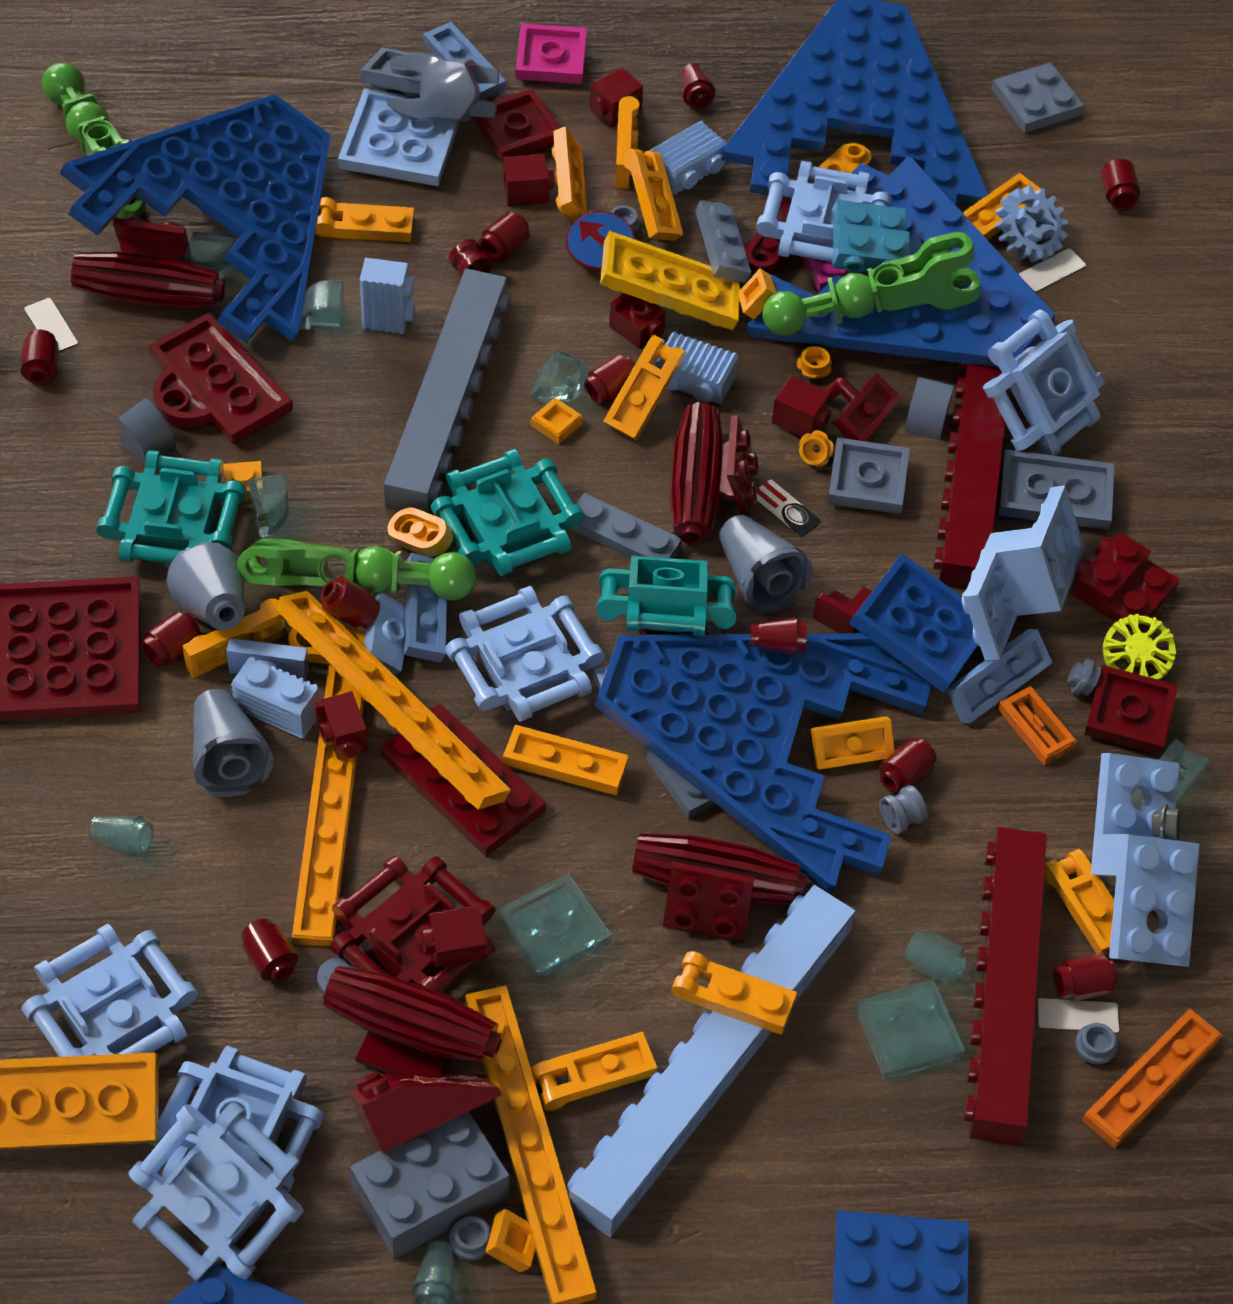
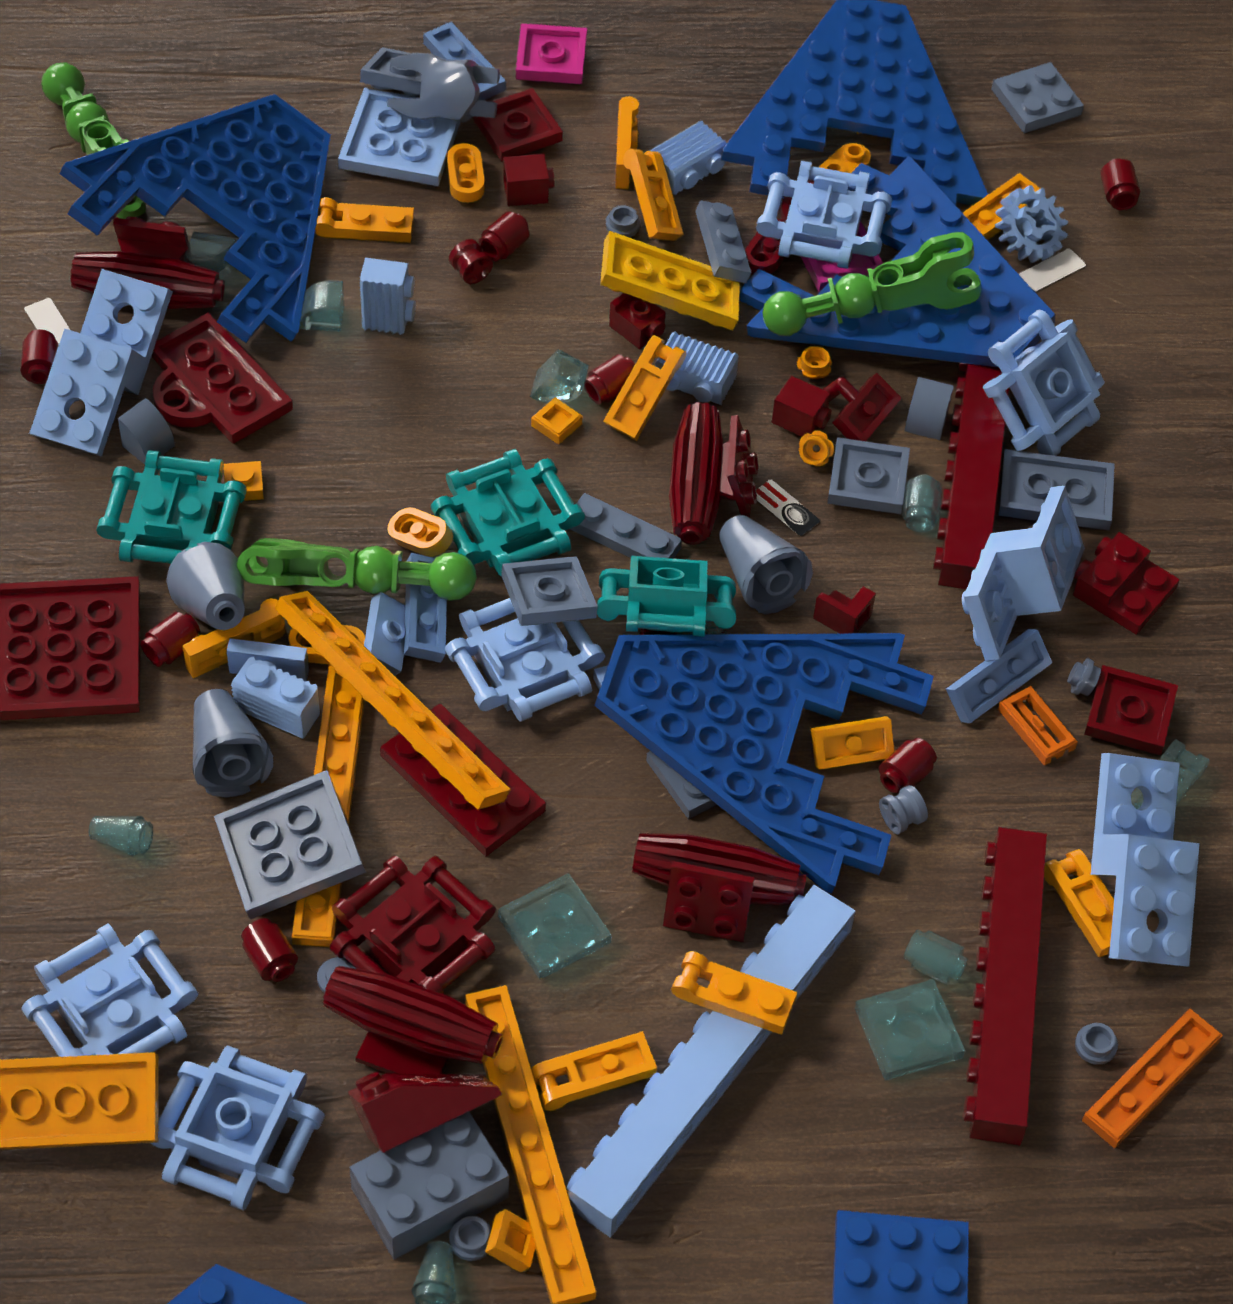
light blue brick [129,1101,304,1281] -> none
clear light blue brick [247,473,289,538] -> none
dark red brick [314,691,368,759] -> none
dark red brick [321,576,380,628] -> none
sand blue brick [384,268,511,513] -> none
dark red brick [421,905,487,968] -> none
light orange plate [503,725,629,796] -> none
light orange plate [552,126,588,222] -> none
blue piece [566,211,635,272] -> none
dark red brick [590,67,644,128] -> none
dark red cone [681,64,715,110] -> none
light orange plate [737,268,777,319] -> none
dark red cone [750,617,807,656] -> none
dark azure plate [832,200,909,273] -> none
blue plate [849,553,977,693] -> none
white sticker [1038,998,1119,1032] -> none
dark red brick [1053,953,1119,1002] -> none
neon yellow wheel [1103,614,1176,680] -> none
dark grey plate [1152,804,1181,841] -> none
none -> light blue bracket [30,269,172,457]
none -> sand blue plate [214,770,366,920]
none -> light orange plate [447,143,485,203]
none -> sand blue plate [501,556,598,626]
none -> clear light blue brick [902,475,943,532]

